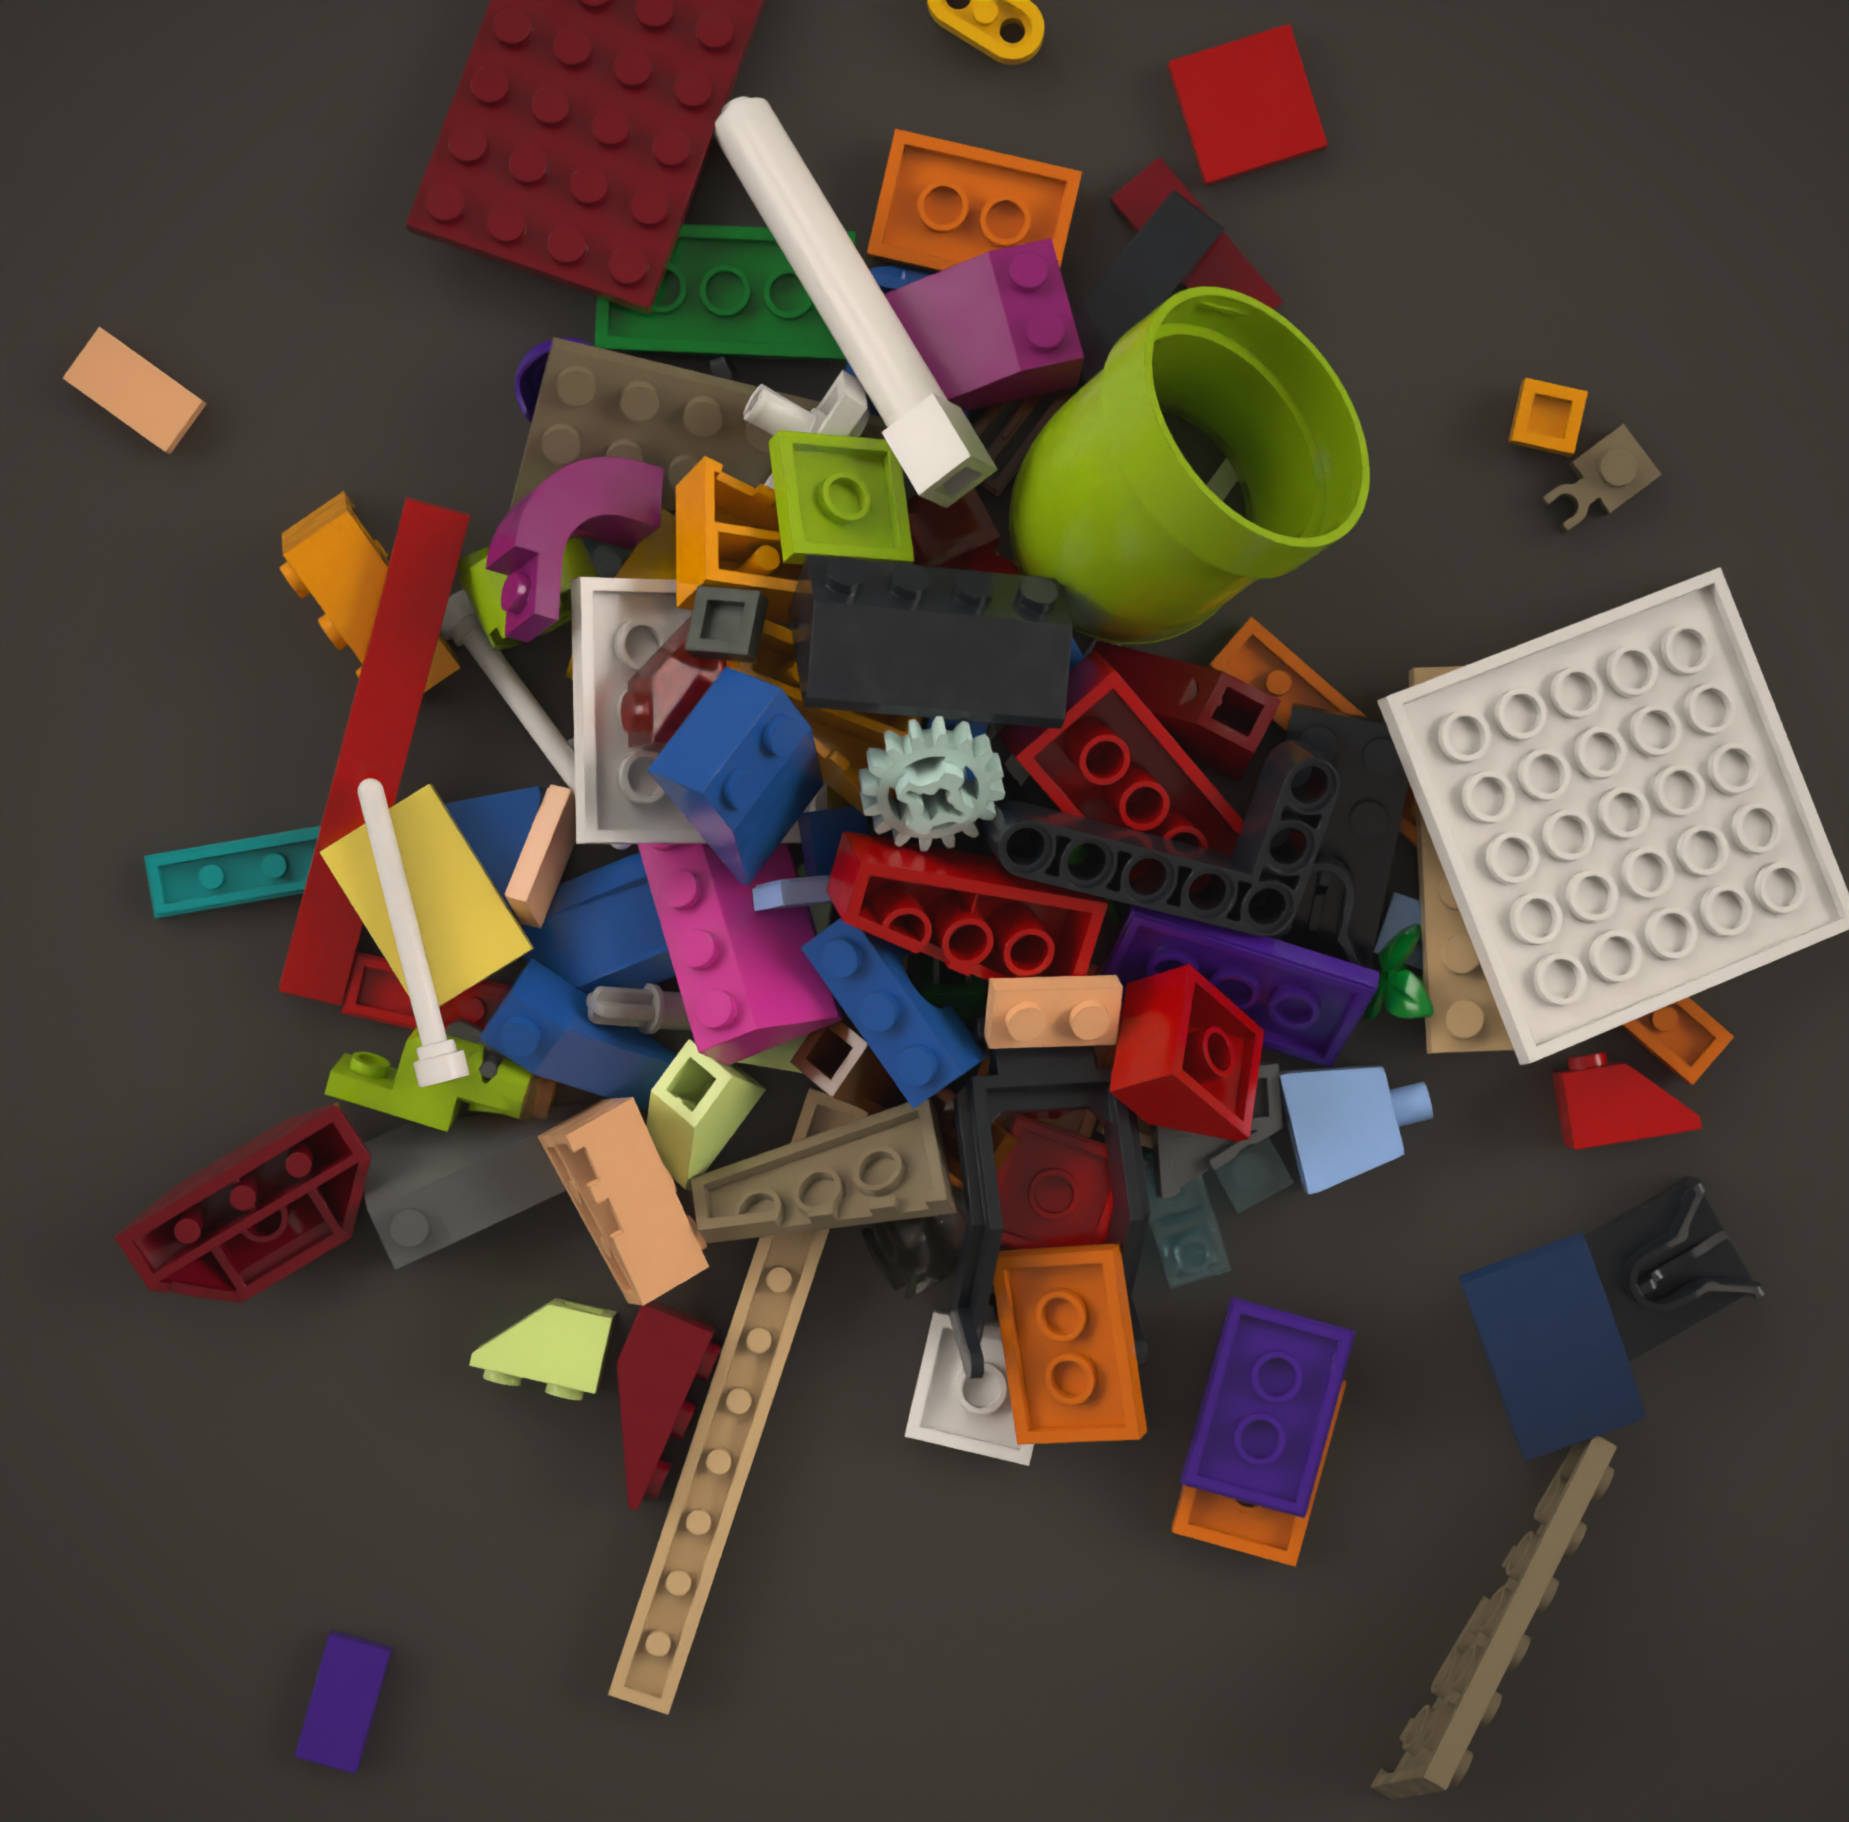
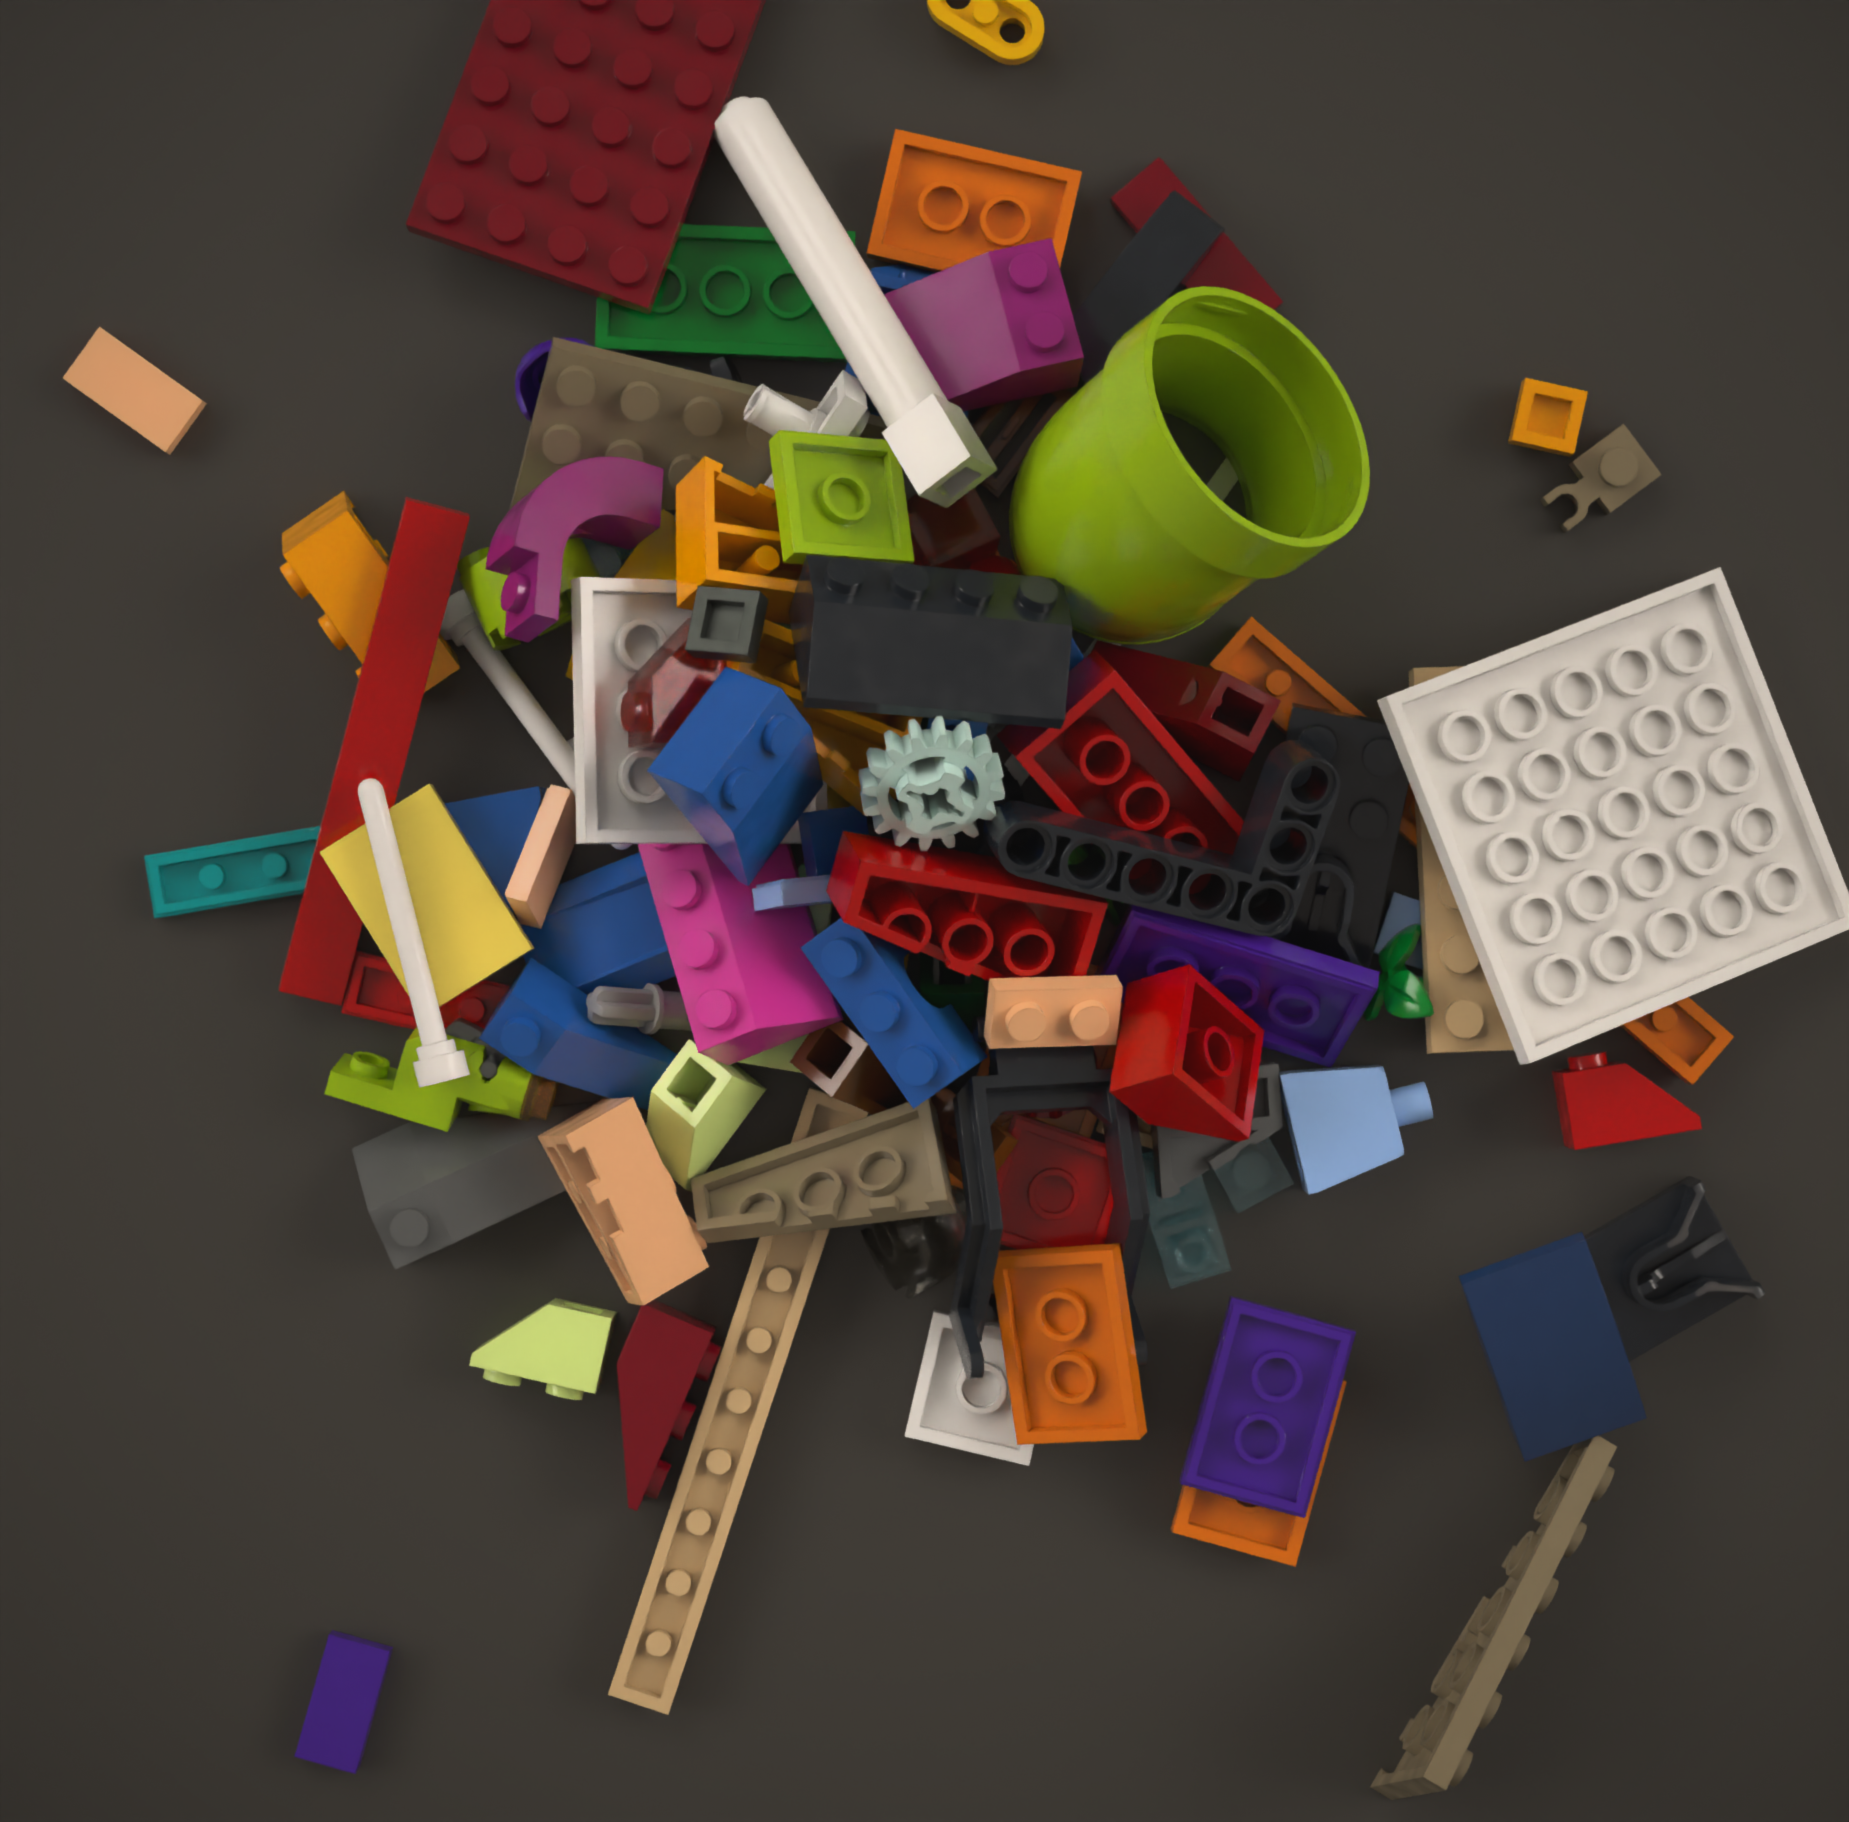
dark red wedge [114,1102,372,1303] -> none
red tile [1167,23,1328,187] -> none

